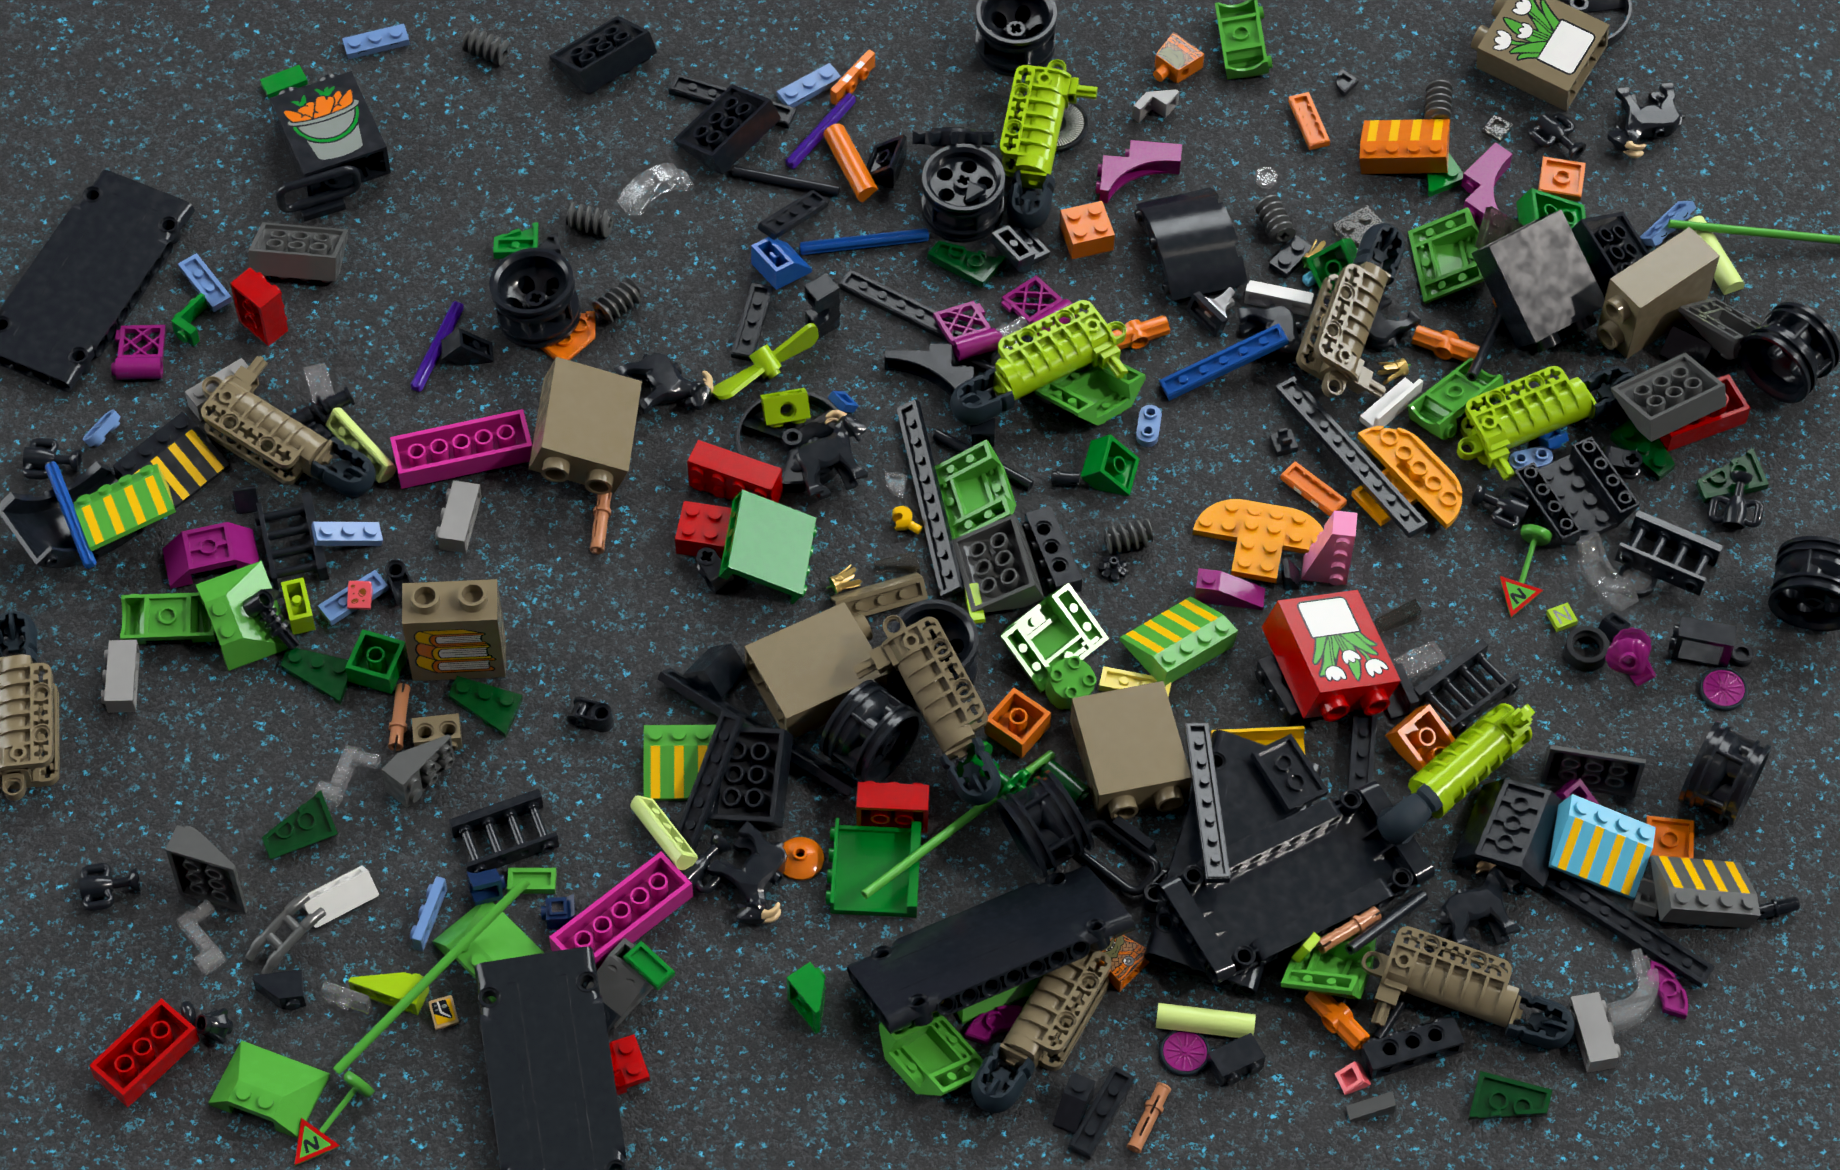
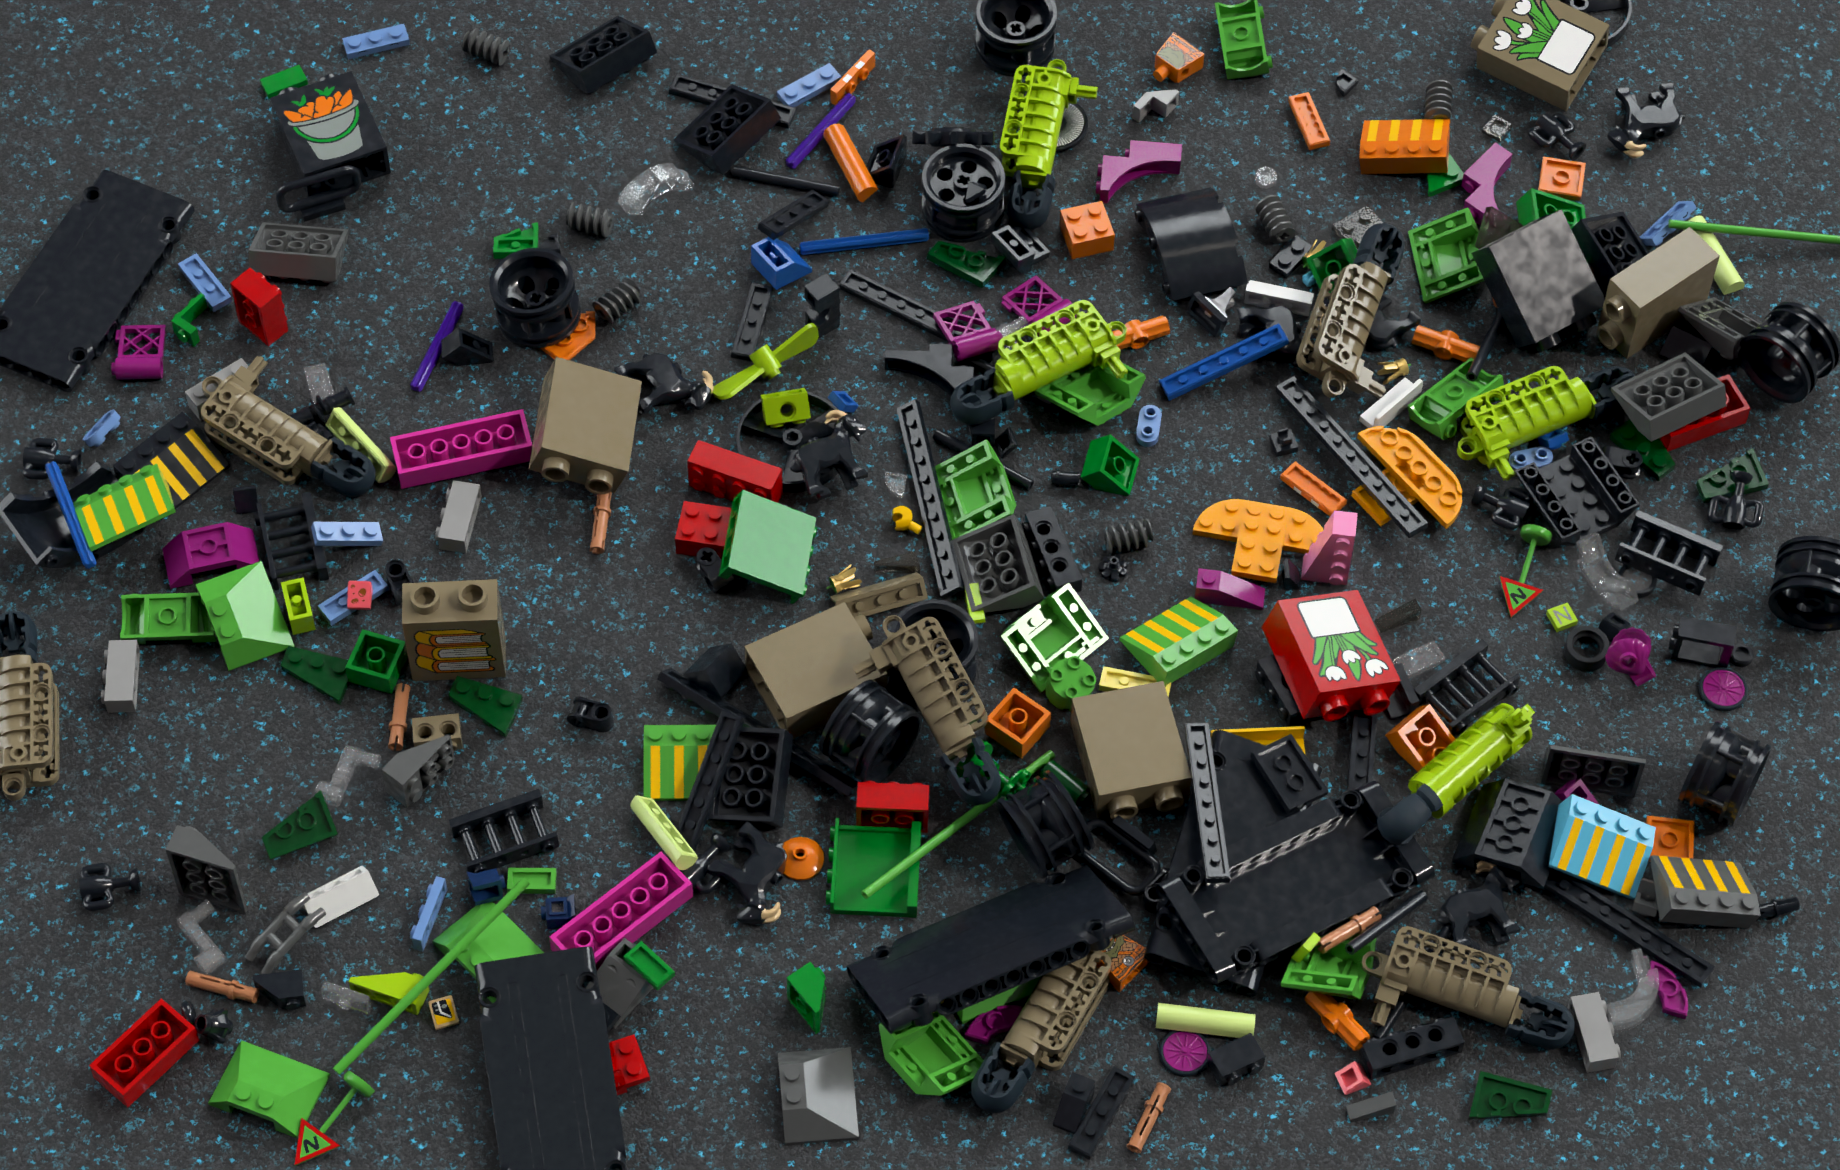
black piece [243,588,300,650] -> none
none -> nougat pin [185,970,259,1003]
none -> dark grey slope [778,1047,859,1145]
none -> black slope [995,427,1018,458]

